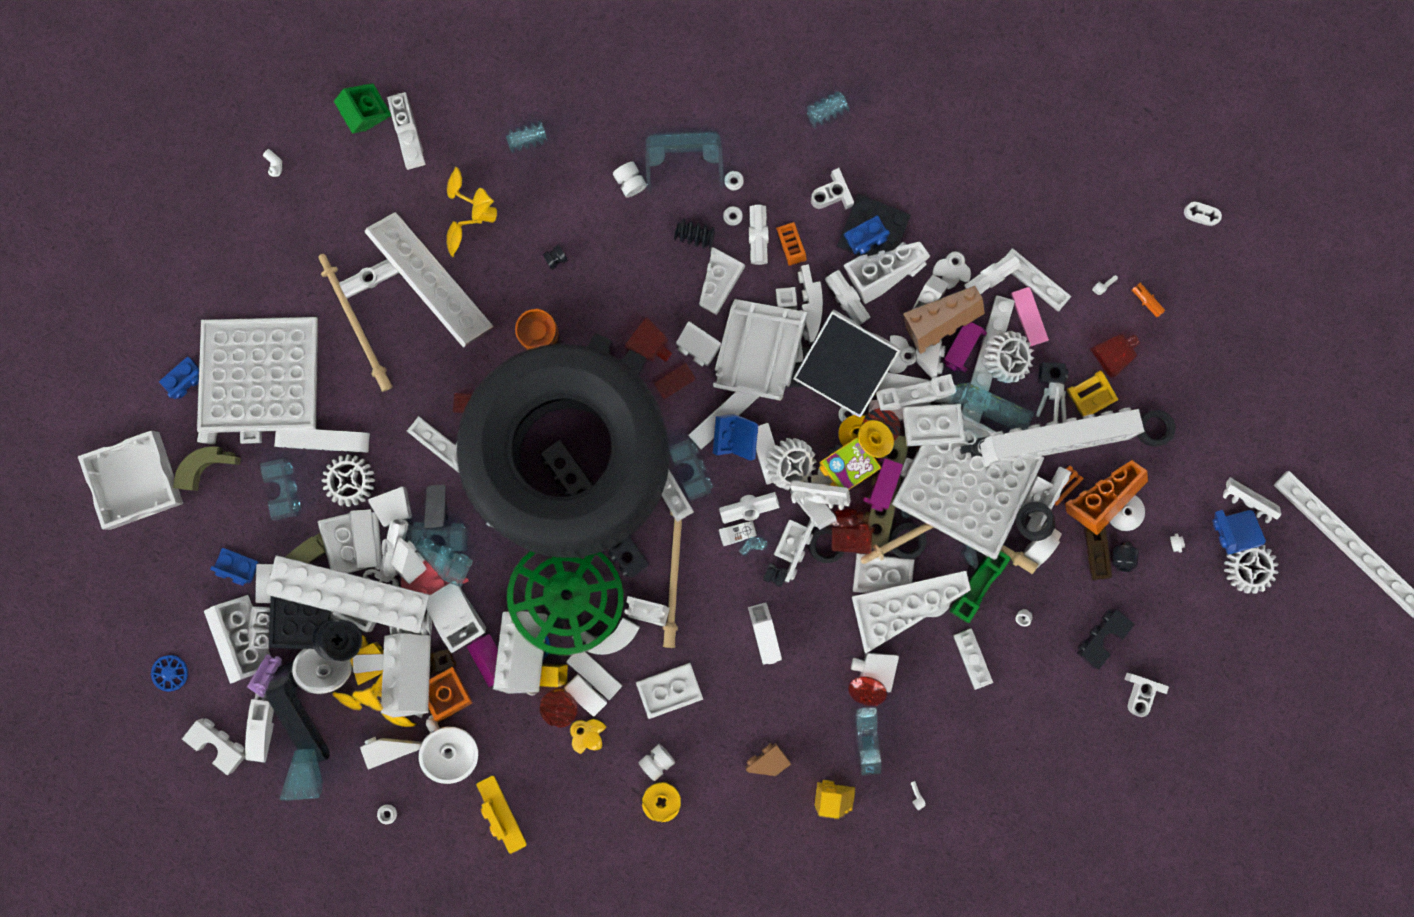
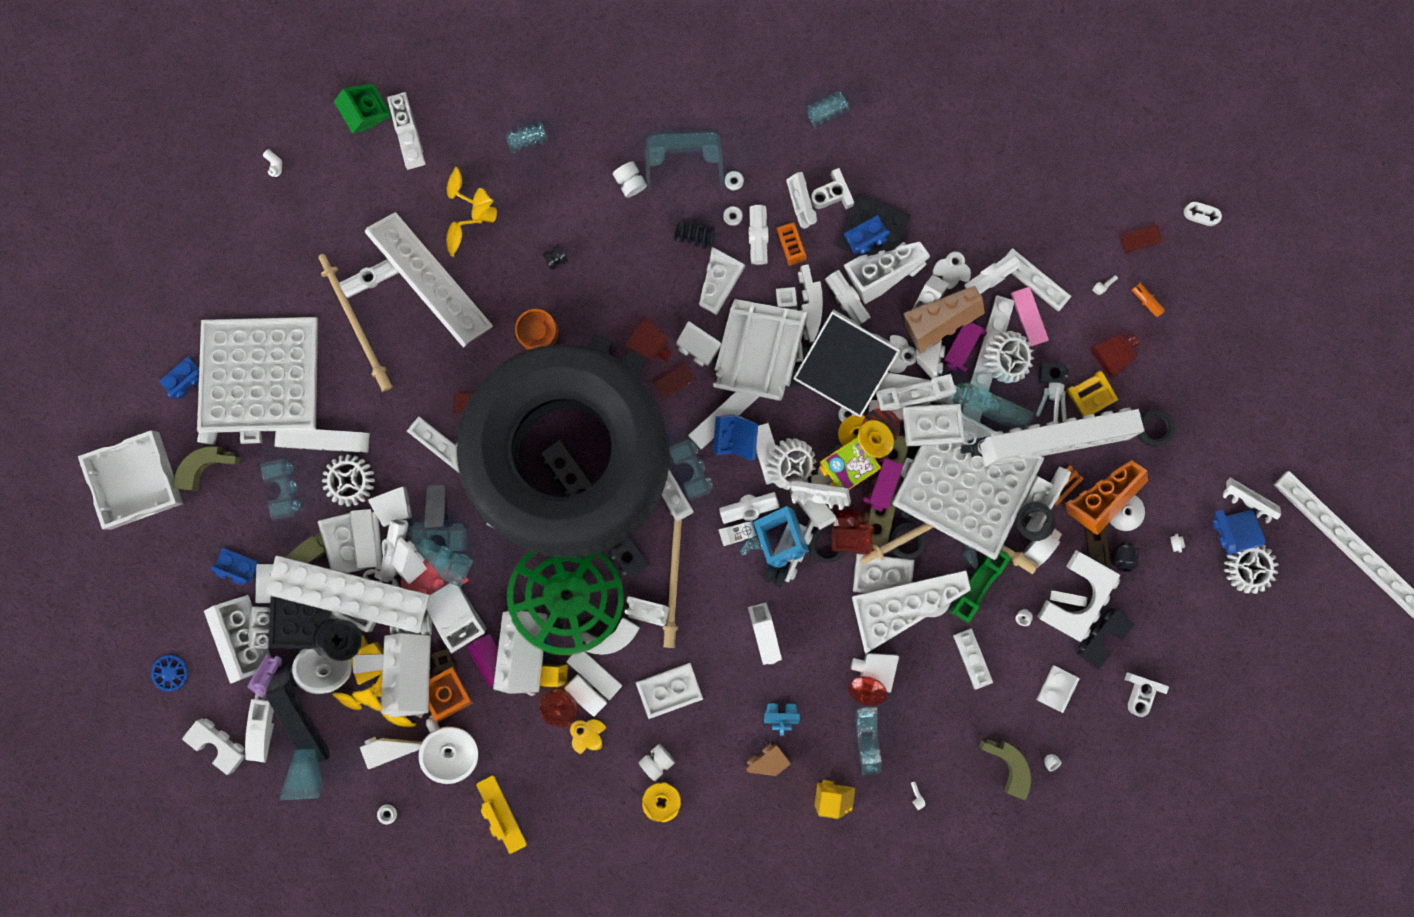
none -> dark azure window [754,506,809,568]
none -> dark azure hips [764,704,800,736]
none -> white hinge [786,172,817,229]
none -> olive arch [979,739,1031,801]
none -> white arch [1037,550,1120,642]
none -> white plate [1037,665,1080,713]
none -> white hinge [1044,754,1062,771]
none -> white beam [1050,590,1088,607]
none -> clear red tile [1119,225,1163,254]

